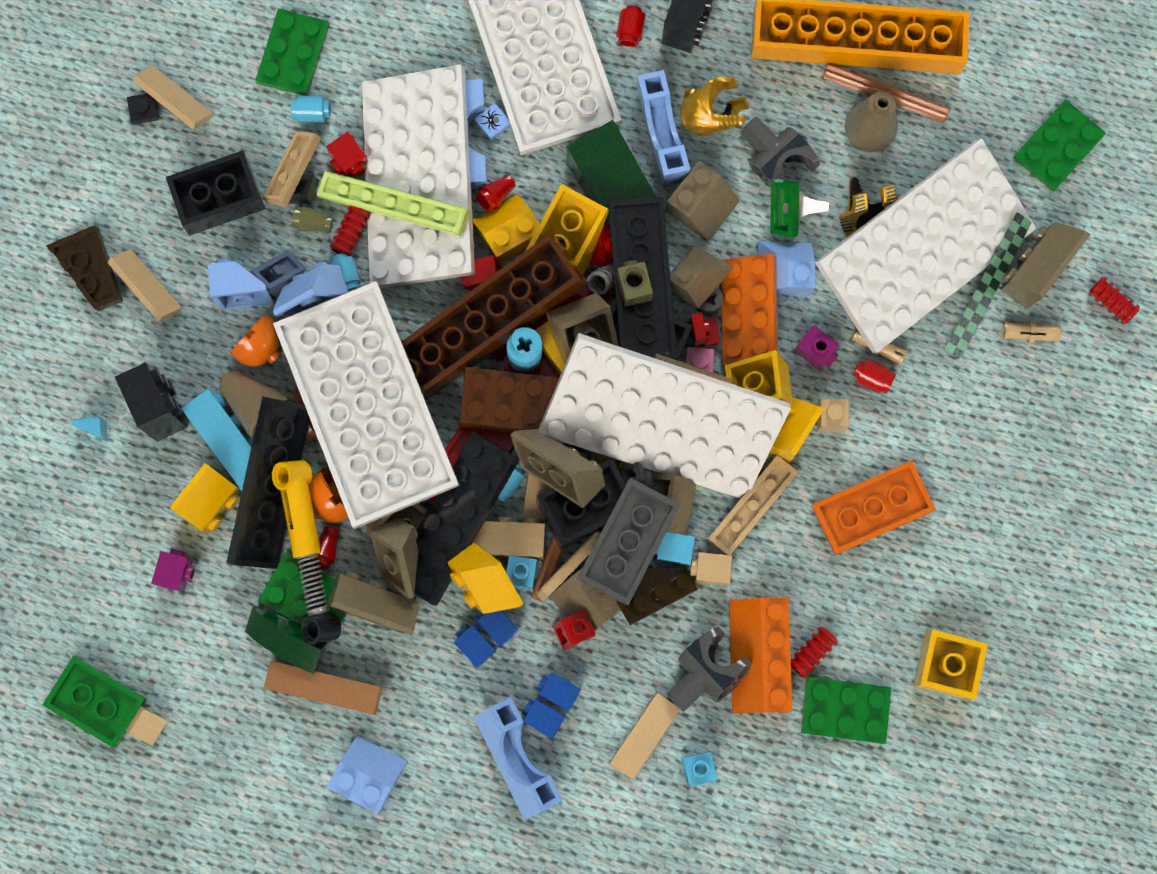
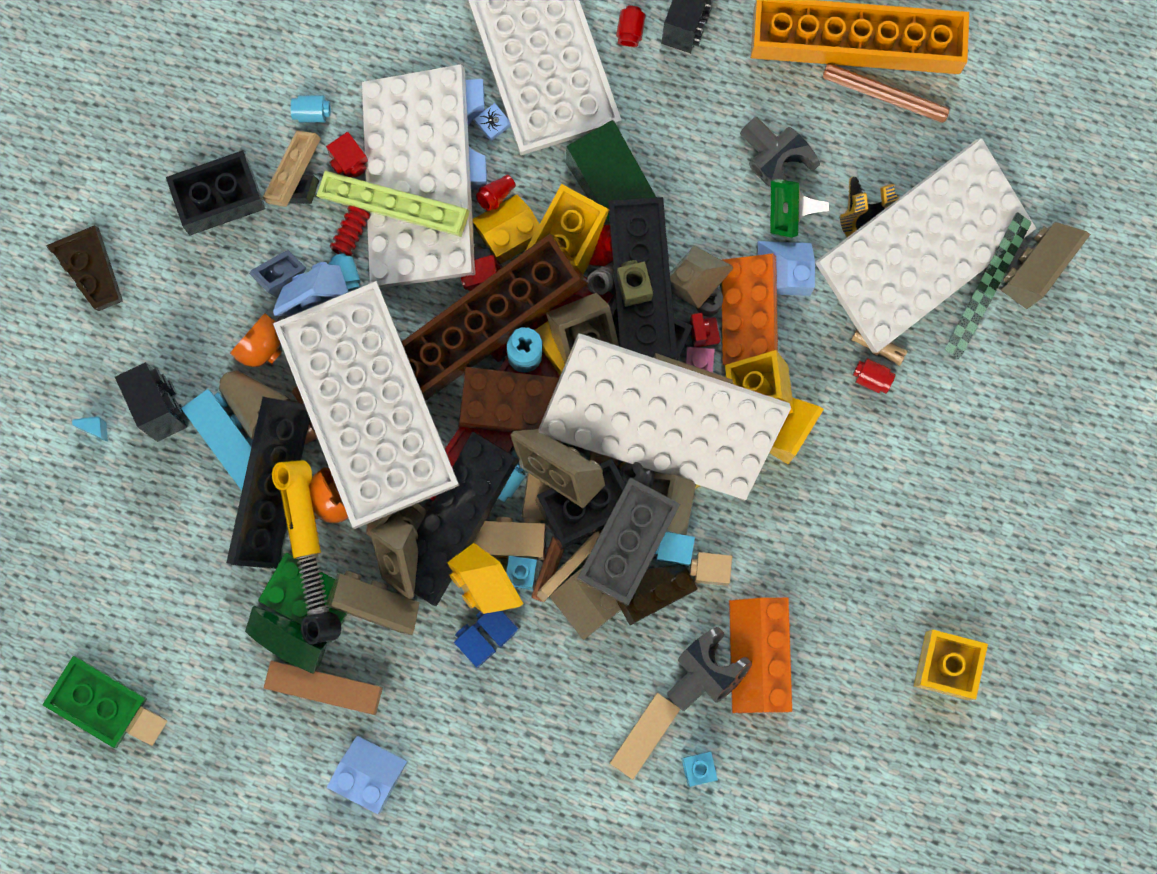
tan tile [108,249,182,322] -> none
black plate [127,93,159,125] -> none
tan tile [133,66,213,130] -> none
magenta brick [151,548,195,593] -> none
yellow slope [169,463,241,534] -> none
light blue slope [208,259,275,310] -> none
green plate [255,8,330,95] -> none
olive cone [292,205,332,232] -> none
red cone [316,526,340,569] -> none
light blue arch [473,697,563,820] -> none
blue piece [521,672,581,739] -> none
red bracket [552,610,596,651] -> none
light blue arch [636,70,690,186] -> none
dark tan slope [665,160,740,242] -> none
pearl gold piece [680,76,750,136] -> none
tan plate [707,455,799,555] -> none
red piece [791,626,838,678] -> none
magenta brick [794,325,840,371] -> none
green plate [800,677,892,744] -> none
orange plate [811,460,936,556] -> none
tan brick [816,399,849,432] -> none
dark tan cone [844,92,898,152] -> none
tan pin [1003,321,1061,343] -> none
green plate [1013,99,1106,192] -> none
red piece [1088,276,1140,324] -> none

